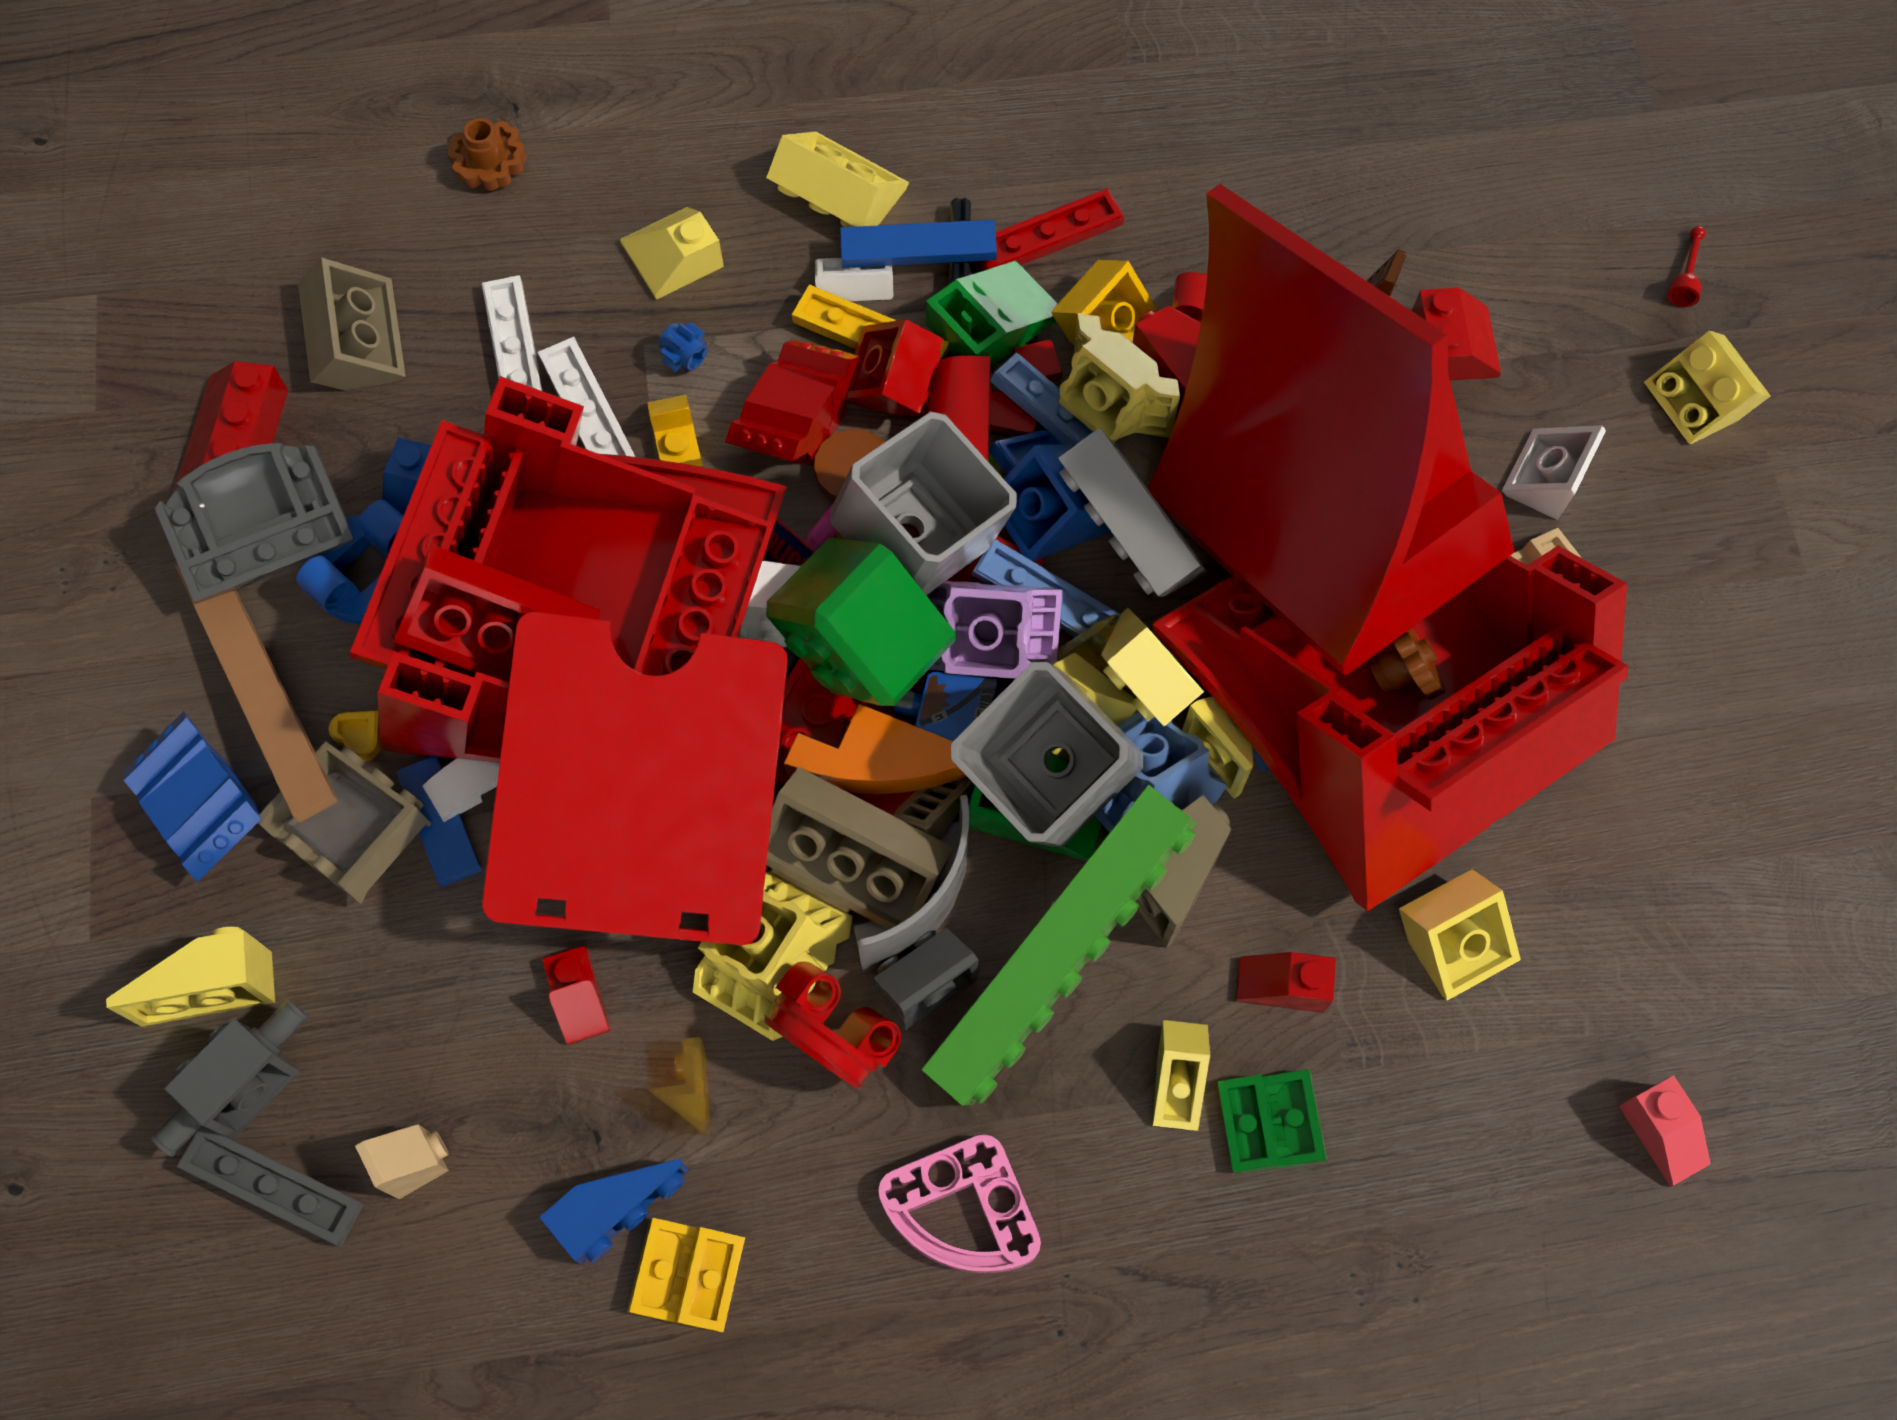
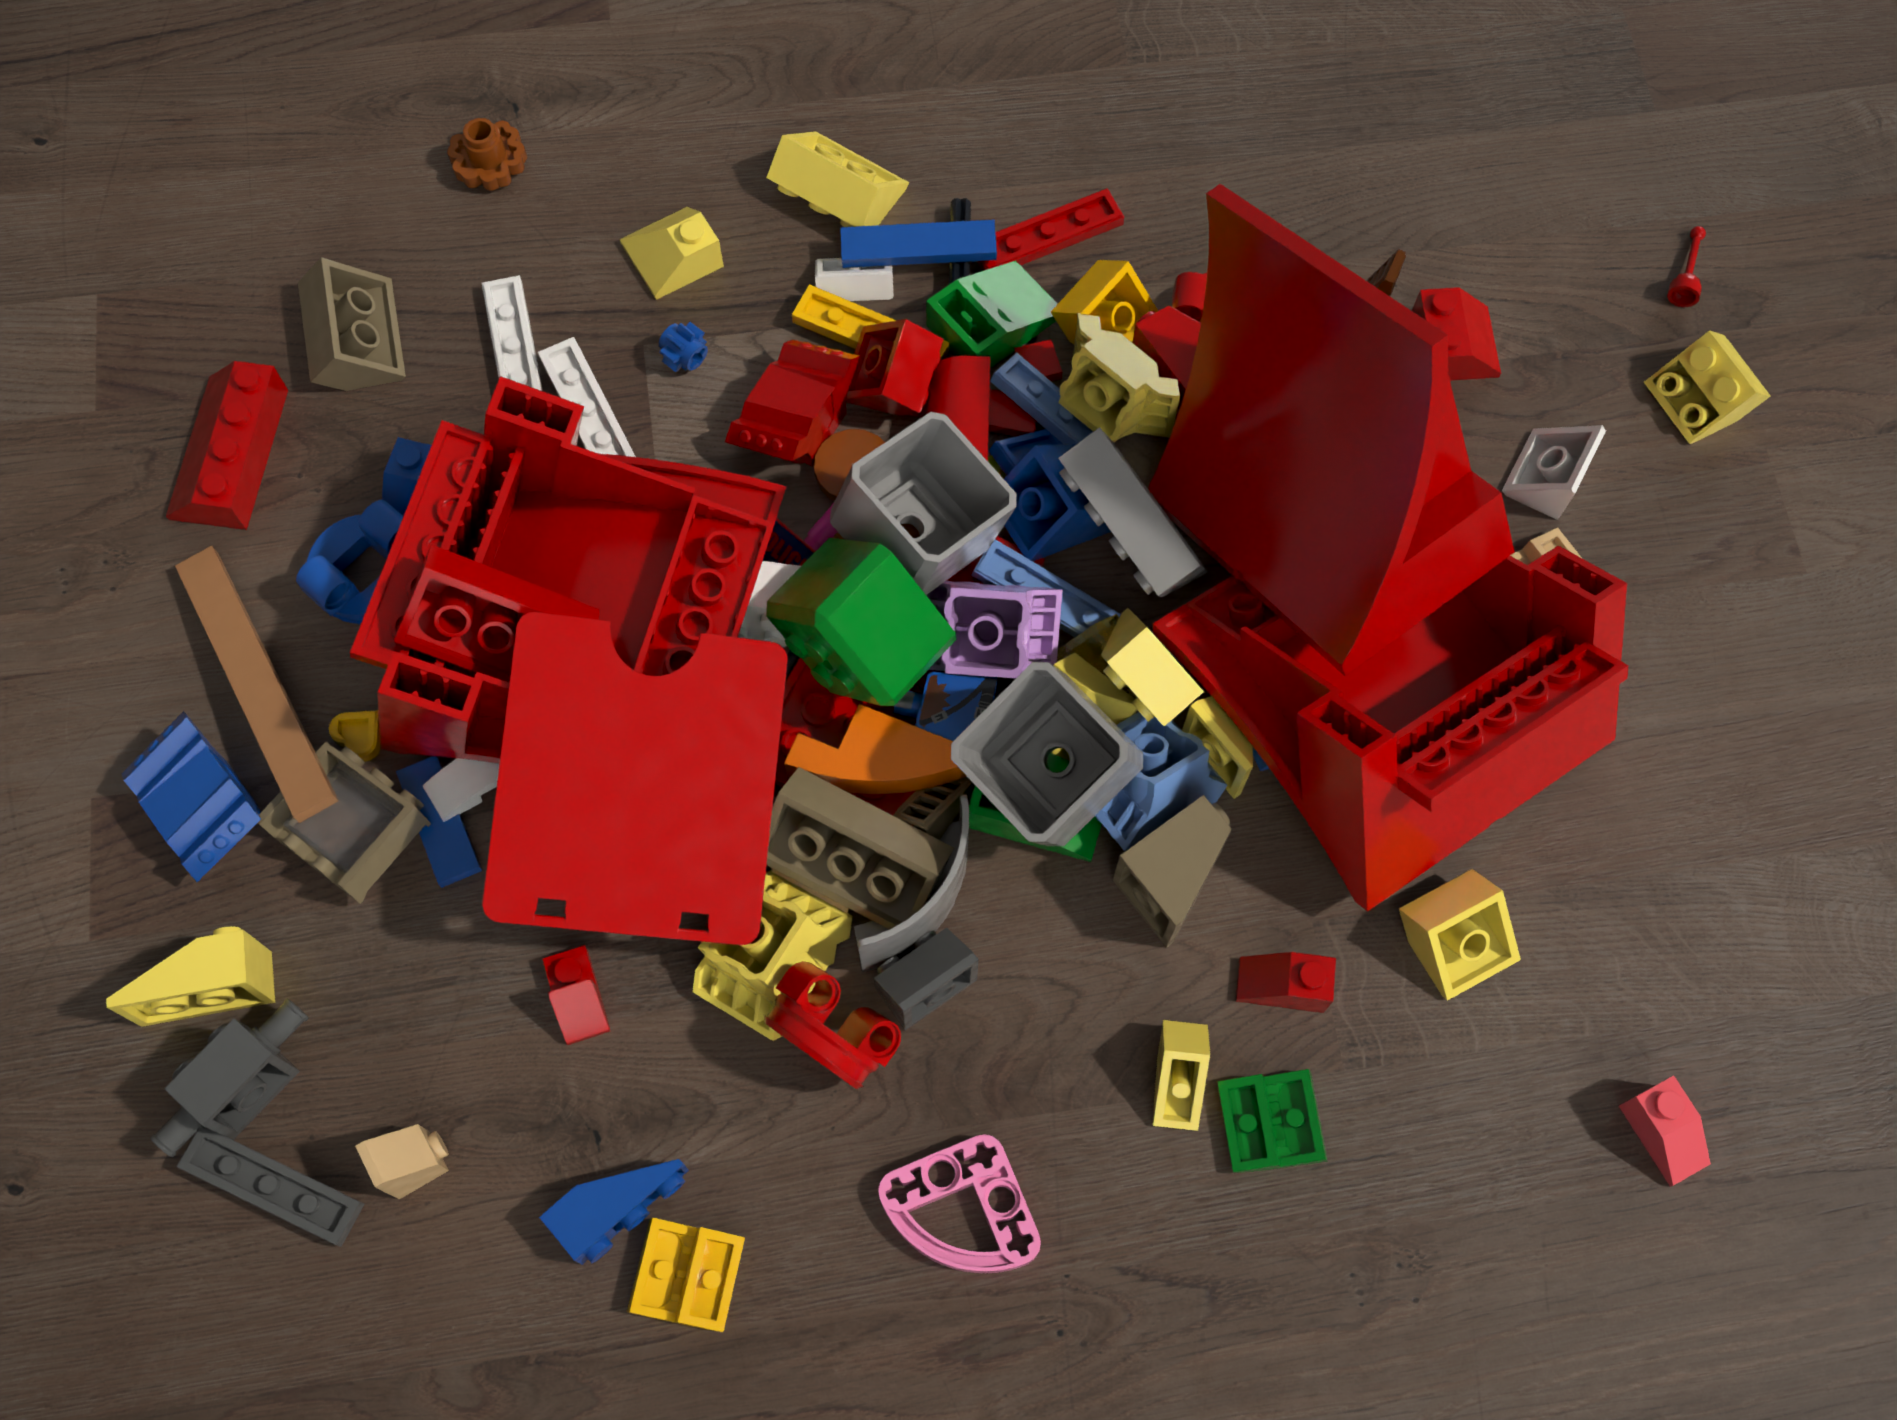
dark grey slope [154,443,355,602] -> none
yellow slope [647,394,703,466] -> none
clear yellow slope [649,1037,712,1136] -> none
bright green brick [922,785,1197,1106] -> none
dark orange plant [1369,628,1446,700] -> none

